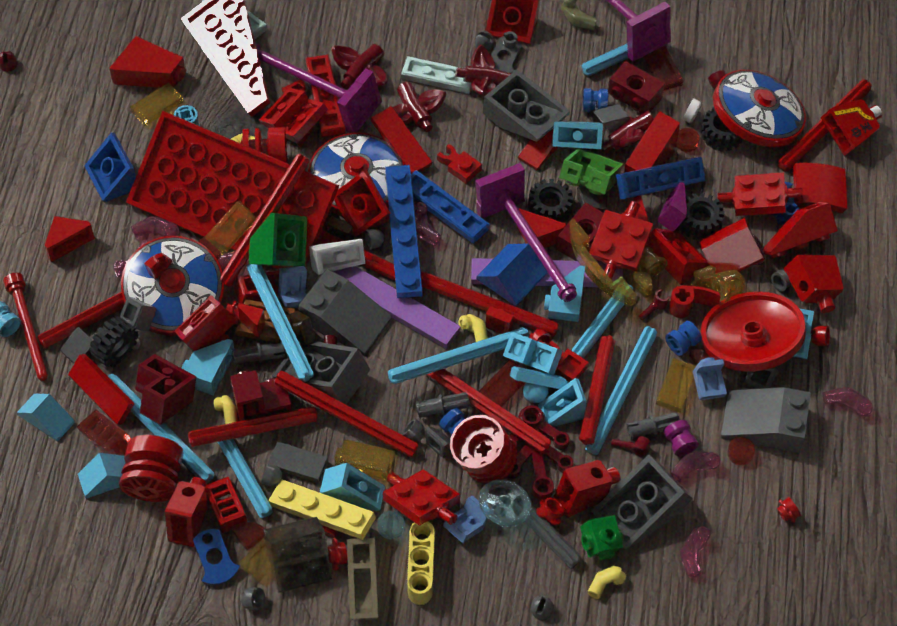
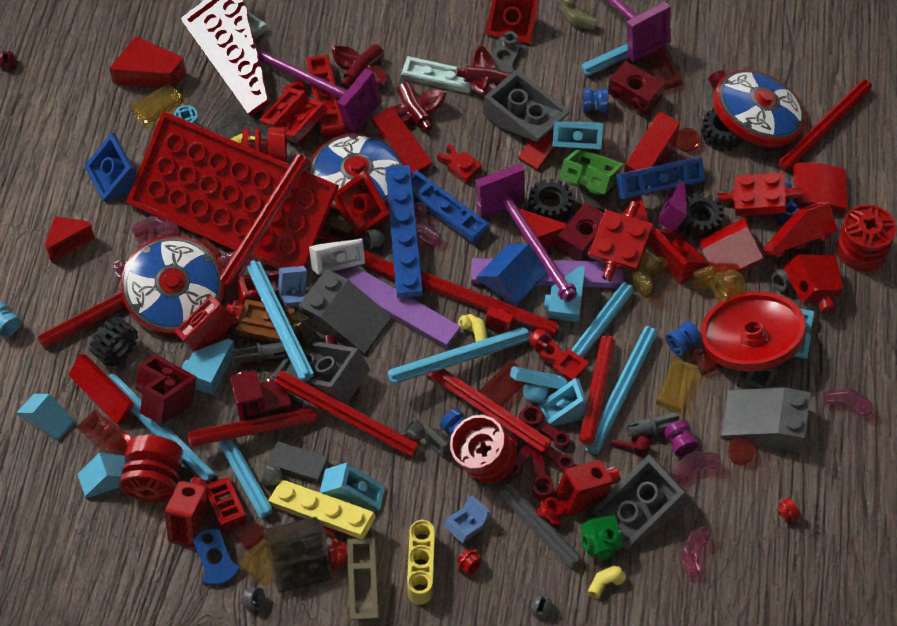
red piece [3,273,48,381] -> none
dark grey slope [60,327,93,364] -> none
dark grey slope [120,296,157,331] -> none
red tile [144,253,173,279] -> none
clear yellow tile [205,201,257,255] -> none
light yellow arm [214,395,238,424] -> none
red slope [238,303,265,338] -> none
green slope [249,213,307,267] -> none
clear yellow panel [335,439,395,481] -> none
clear light blue tile [377,511,405,539] -> none
red plate [383,469,460,526] -> none
dark grey axle [416,393,470,418] -> none
dark grey hinge [475,31,494,51] -> none
clear light blue piece [479,480,532,527] -> none
medium azure slope [503,332,563,375] -> none
clear yellow slope [569,218,637,306] -> none
dark grey slope [594,104,630,133] -> none
dark red plant [602,110,654,152] -> none
dark red hand [638,289,670,320] -> none
red panel [669,285,721,318] -> none
white tile [683,98,702,123] -> none
medium blue bracket [693,357,727,401] -> none
red hinge [810,326,830,346] -> none
red torso [820,99,882,156] -> none
none -> red plate [457,550,482,575]
none -> red wheel [836,204,897,271]

